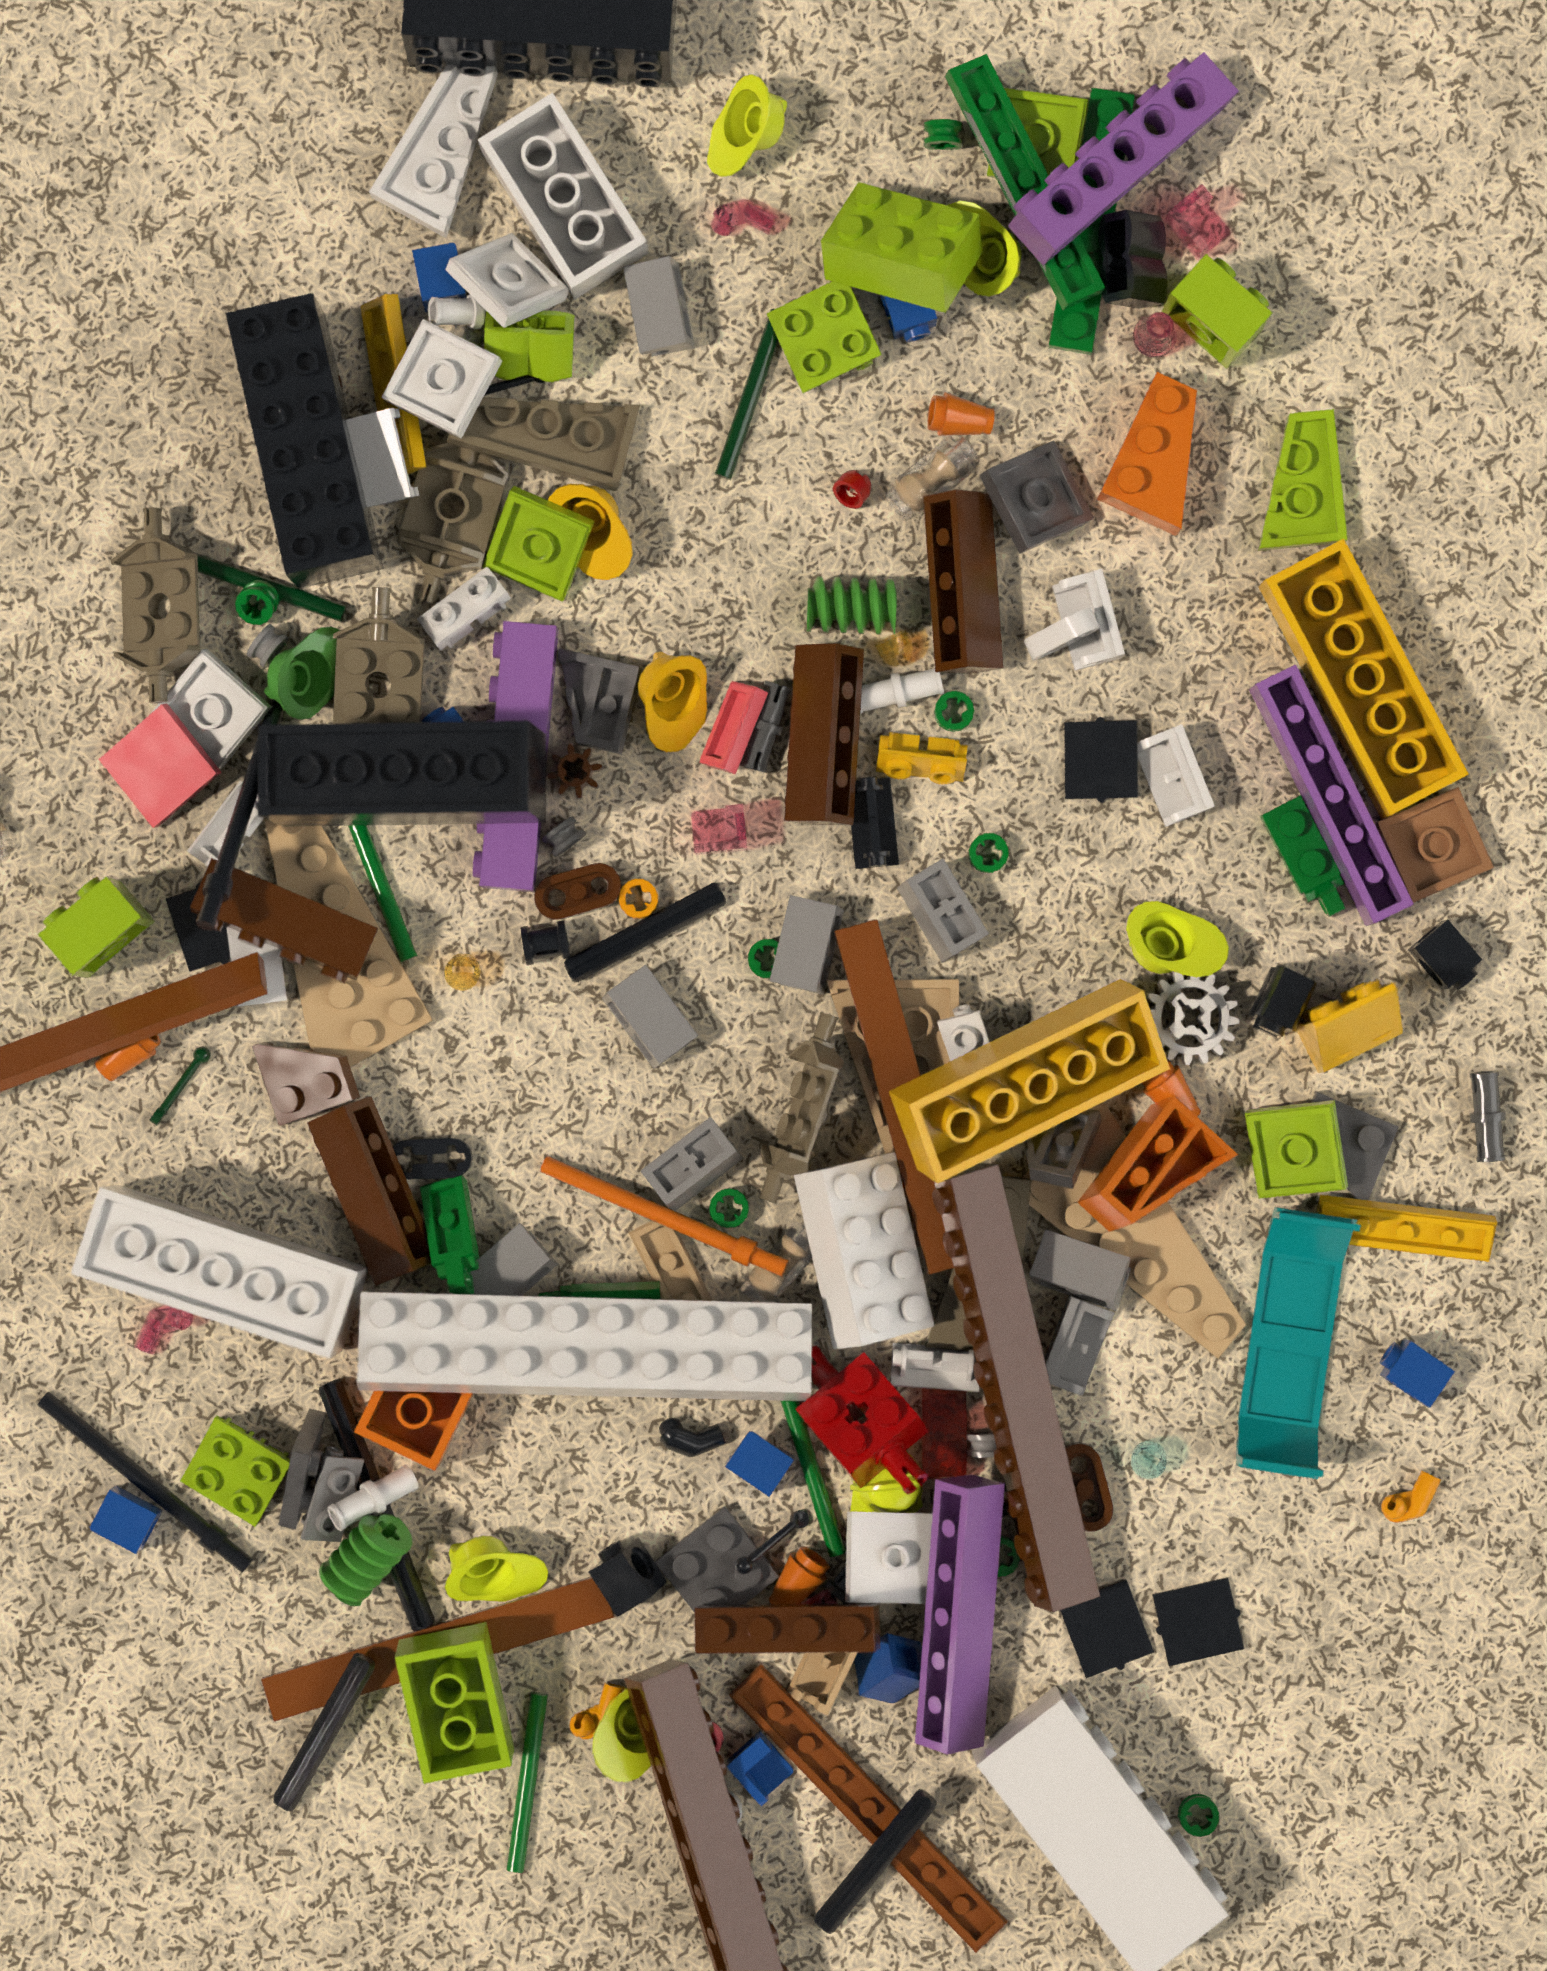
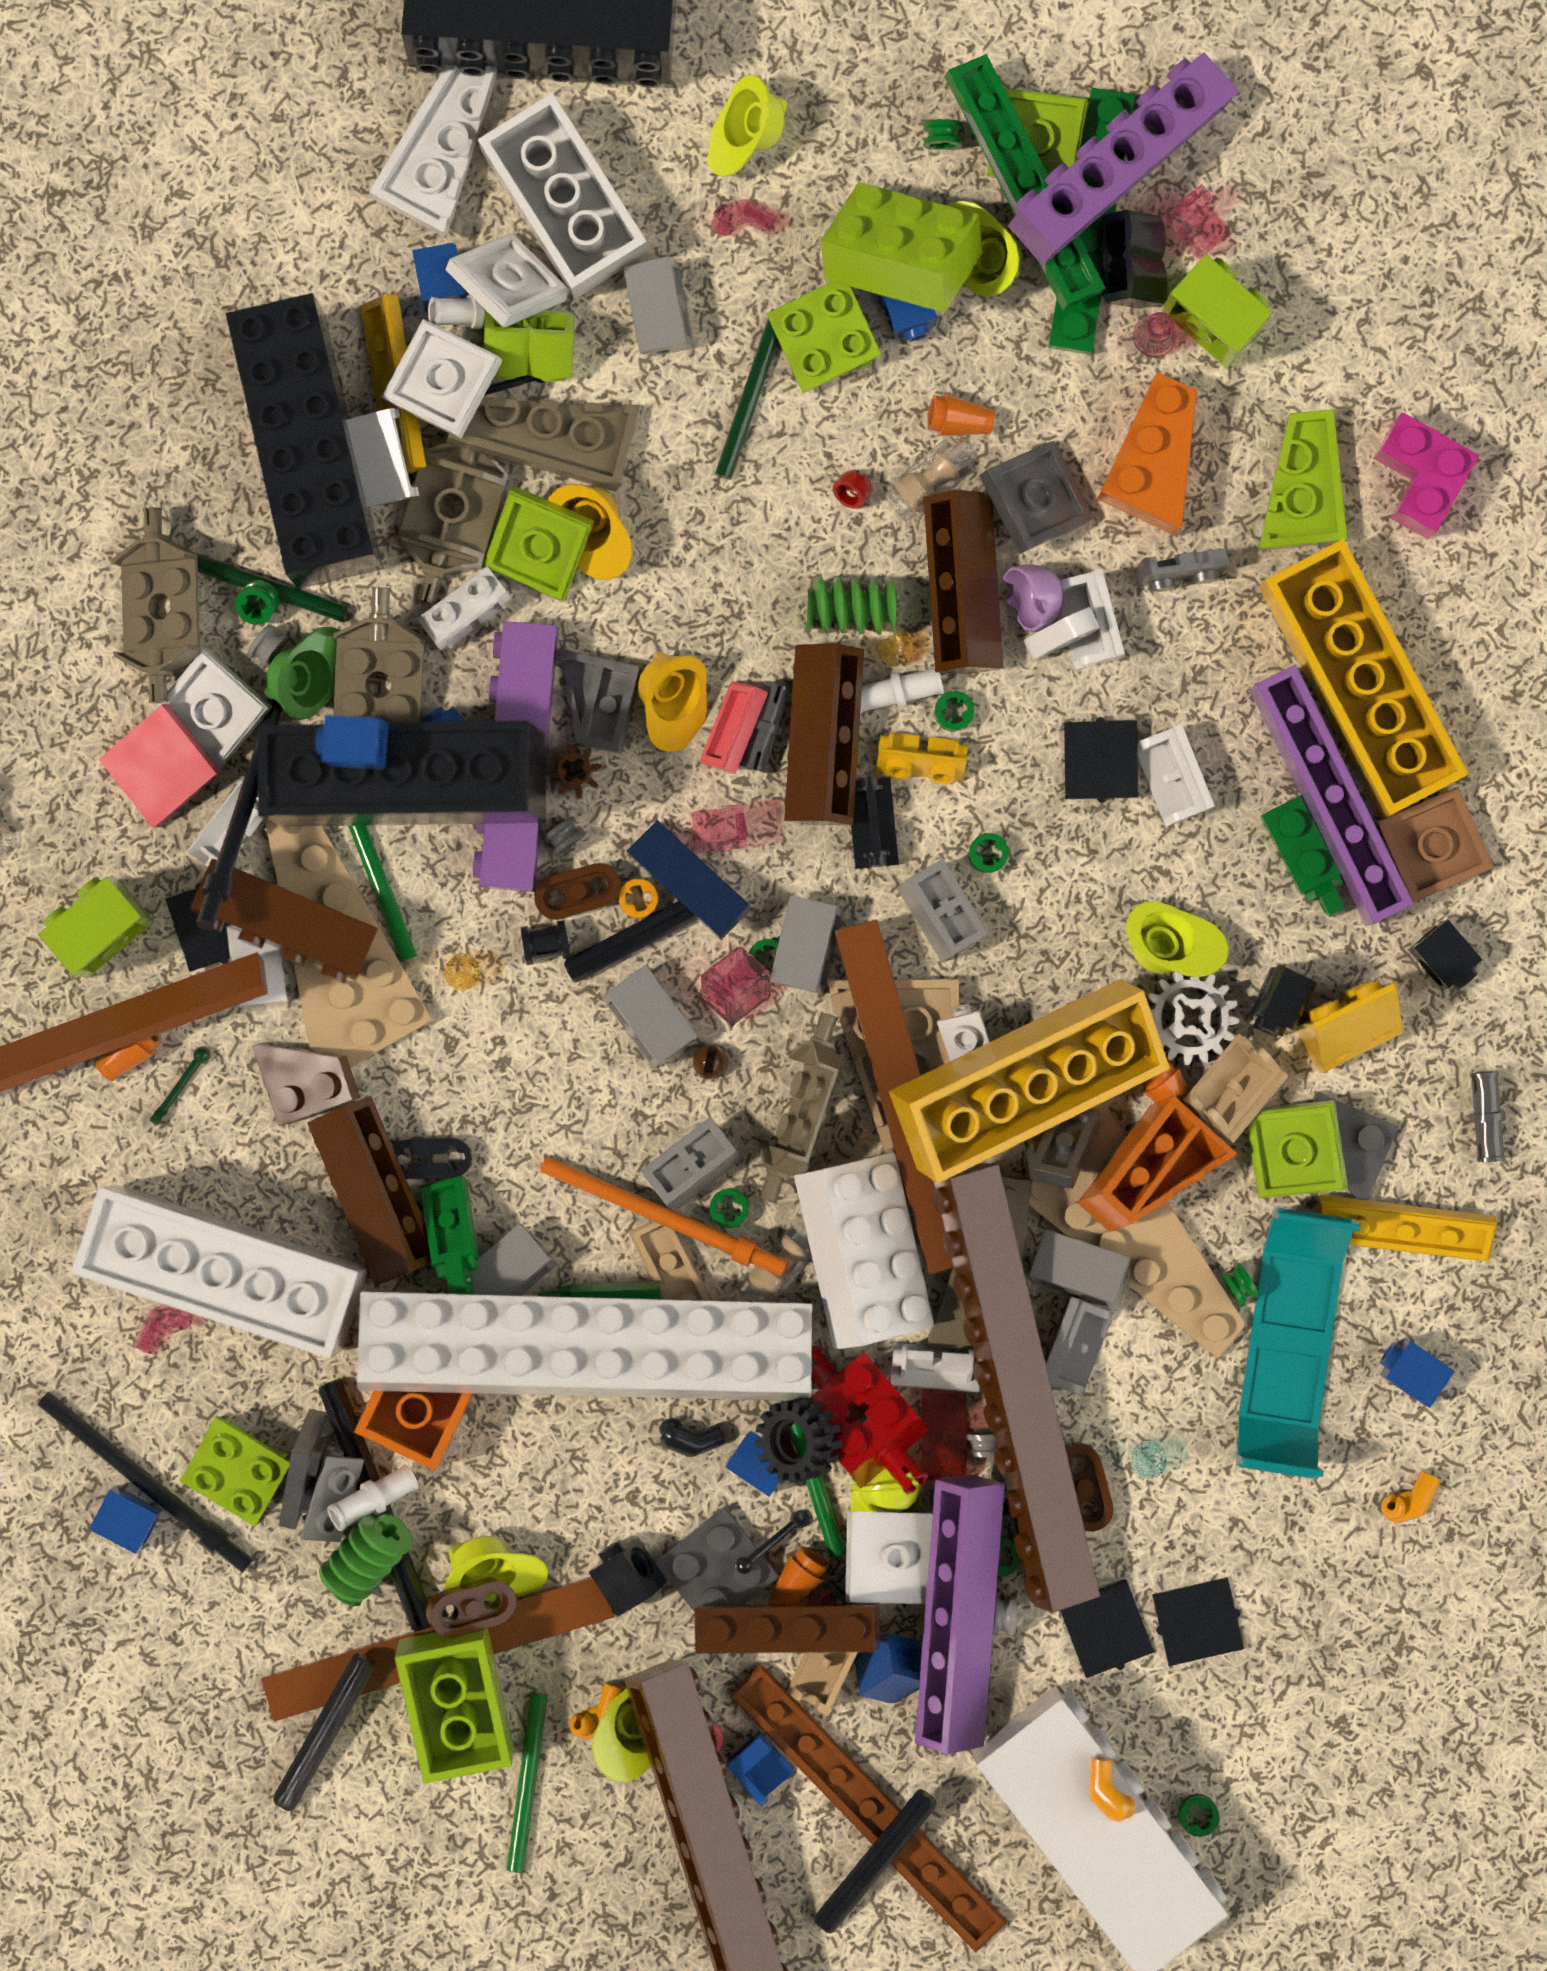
none -> blue brick [316,715,388,769]
none -> reddish brown plate [426,1577,516,1638]
none -> dark blue tile [627,820,752,940]
none -> reddish brown hinge [693,1044,728,1080]
none -> clear pink panel [701,947,771,1026]
none -> black tyre [755,1397,842,1483]
none -> light grey bush [993,1595,1017,1636]
none -> lavender hair [1003,564,1063,632]
none -> light orange arm [1089,1757,1136,1822]
none -> flat silver wing [1135,548,1229,593]
none -> tan hinge [1183,1034,1288,1143]
none -> green bush [1220,1262,1260,1307]
none -> dark pink brick [1373,412,1480,539]

